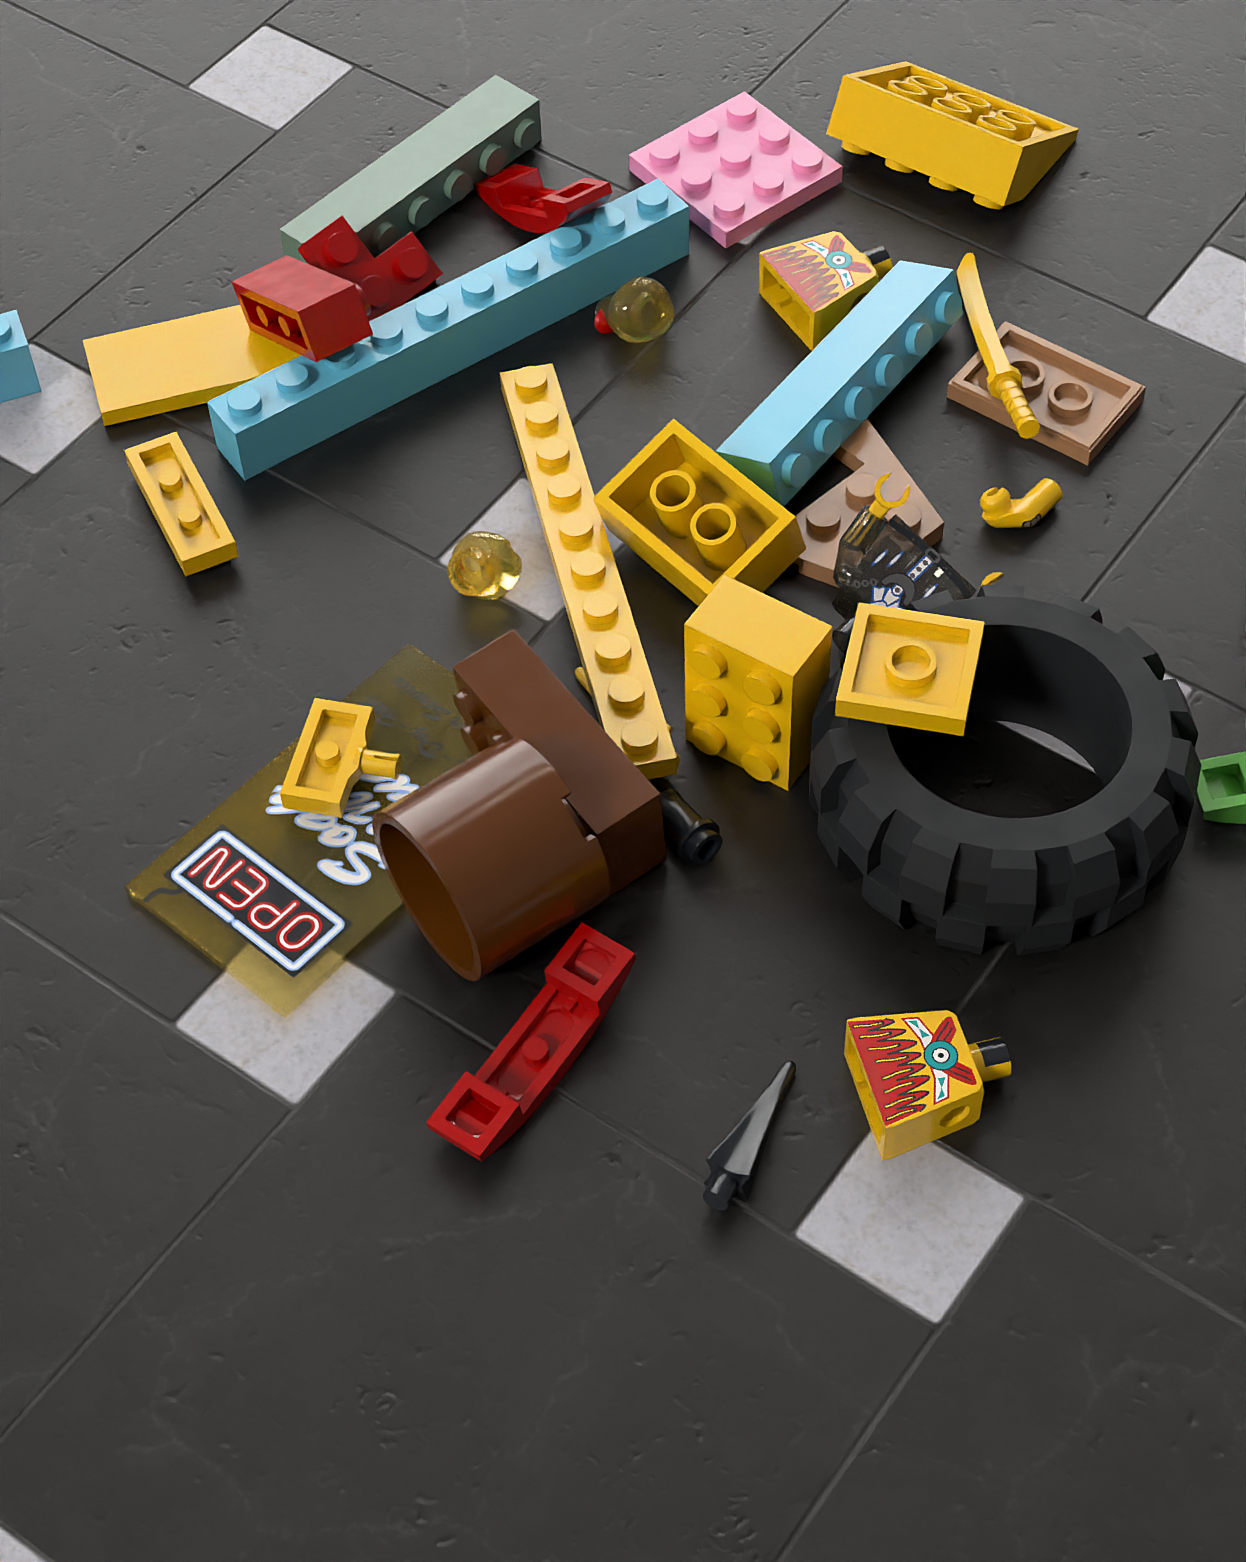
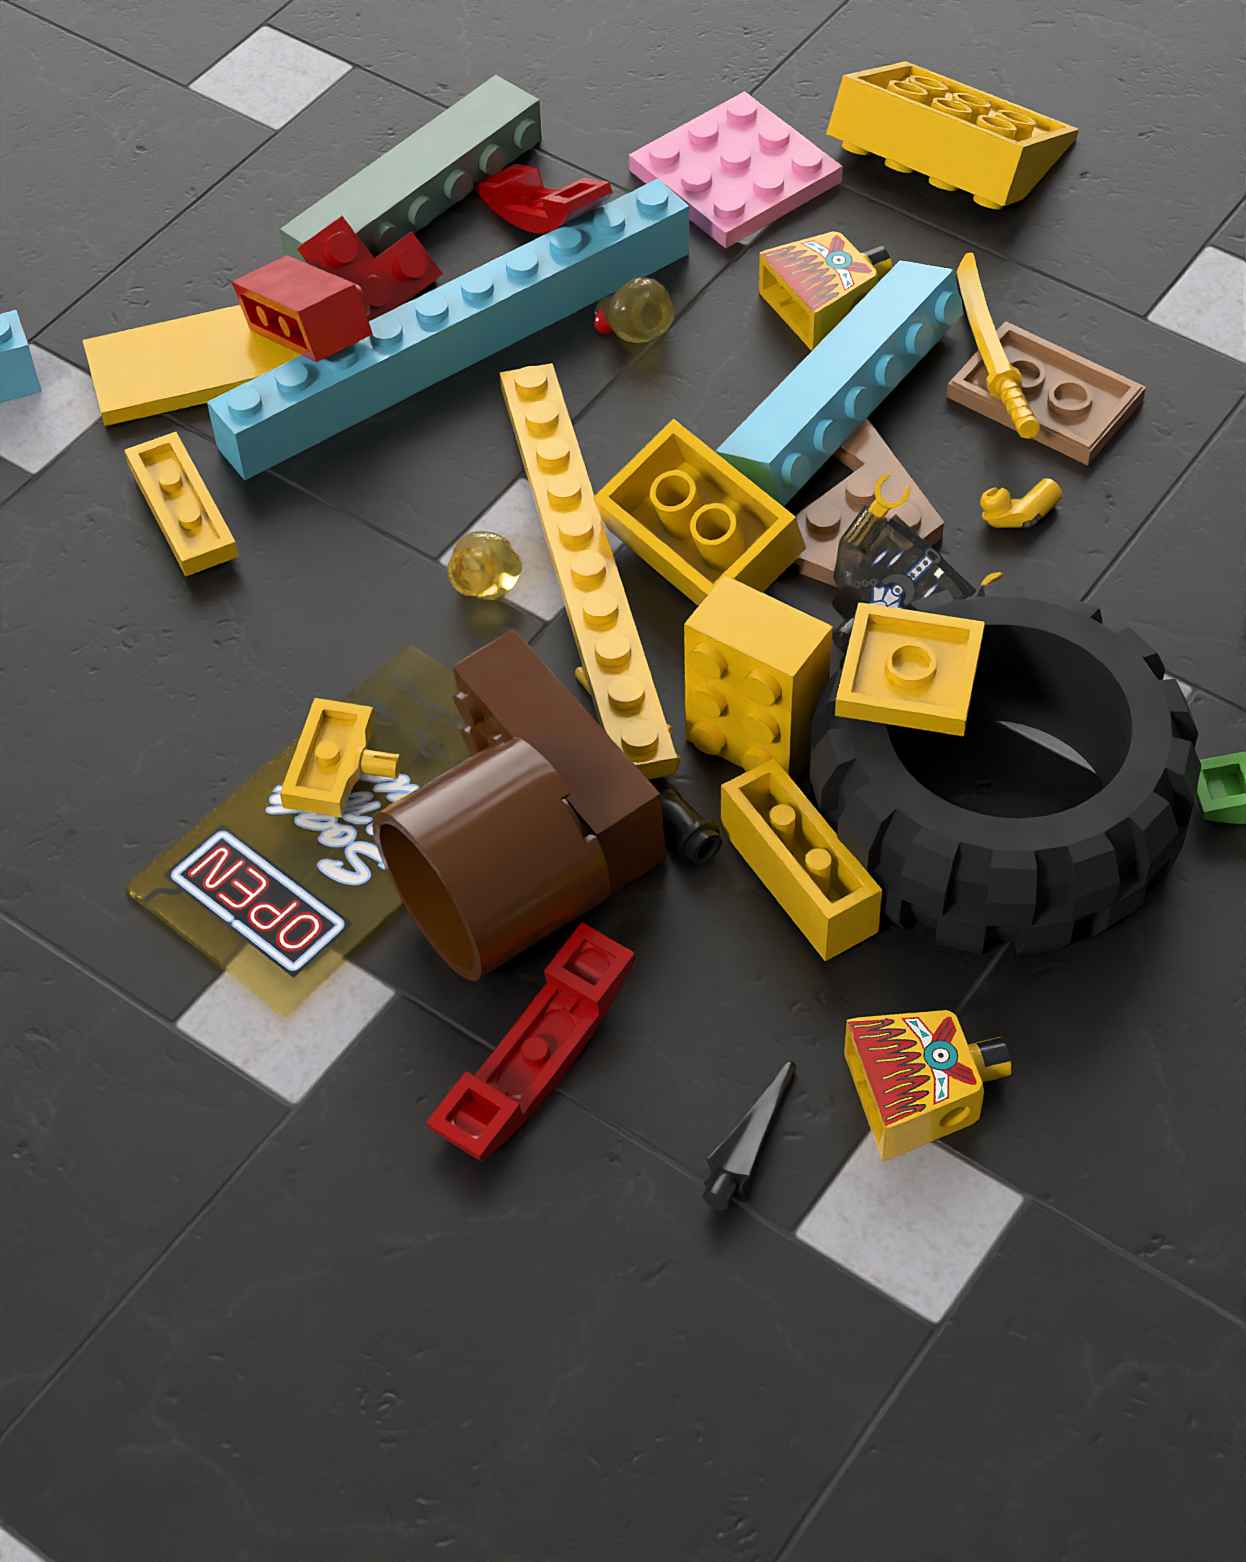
none -> yellow brick [721,758,882,961]

